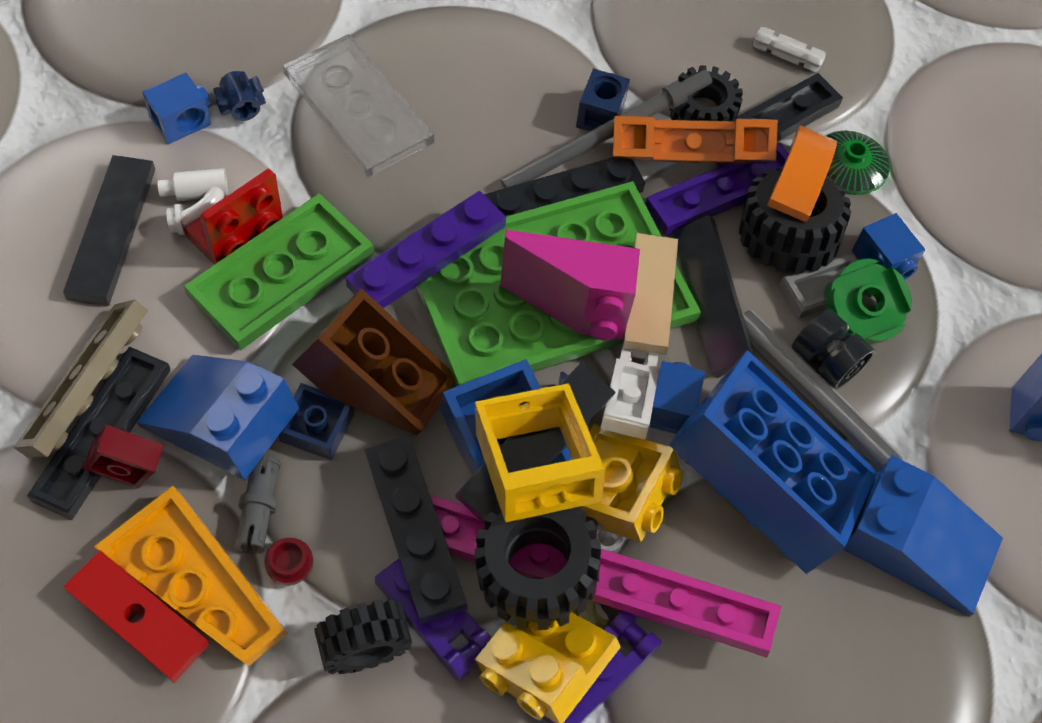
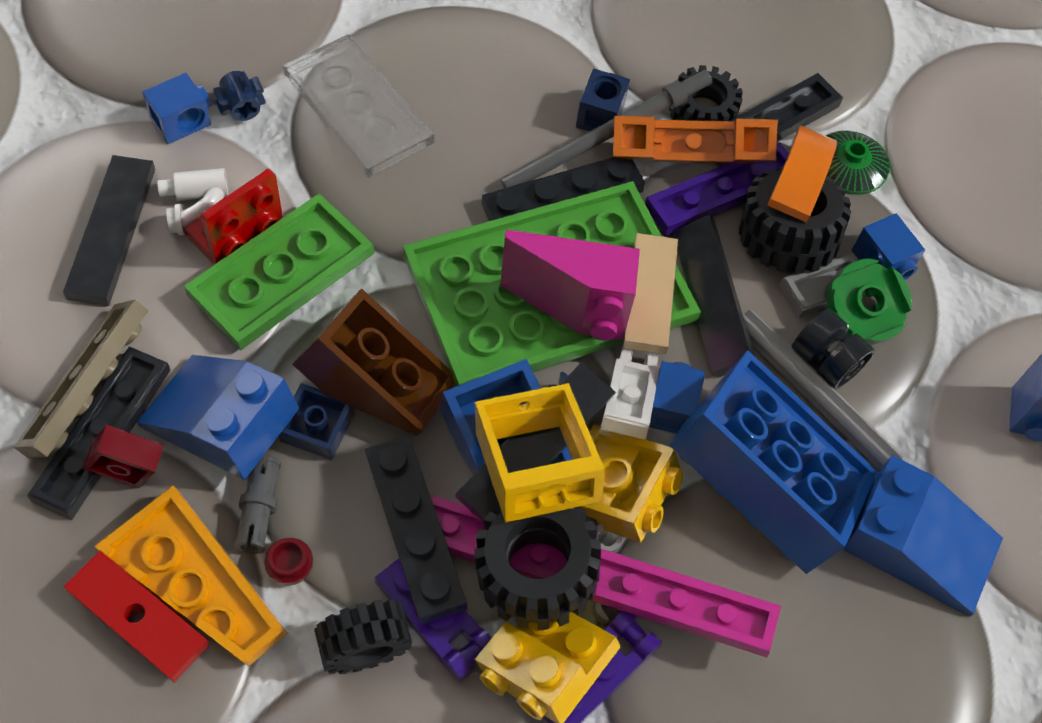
dark purple plate [346,190,506,308] -> none
white axle [753,27,826,72] -> none

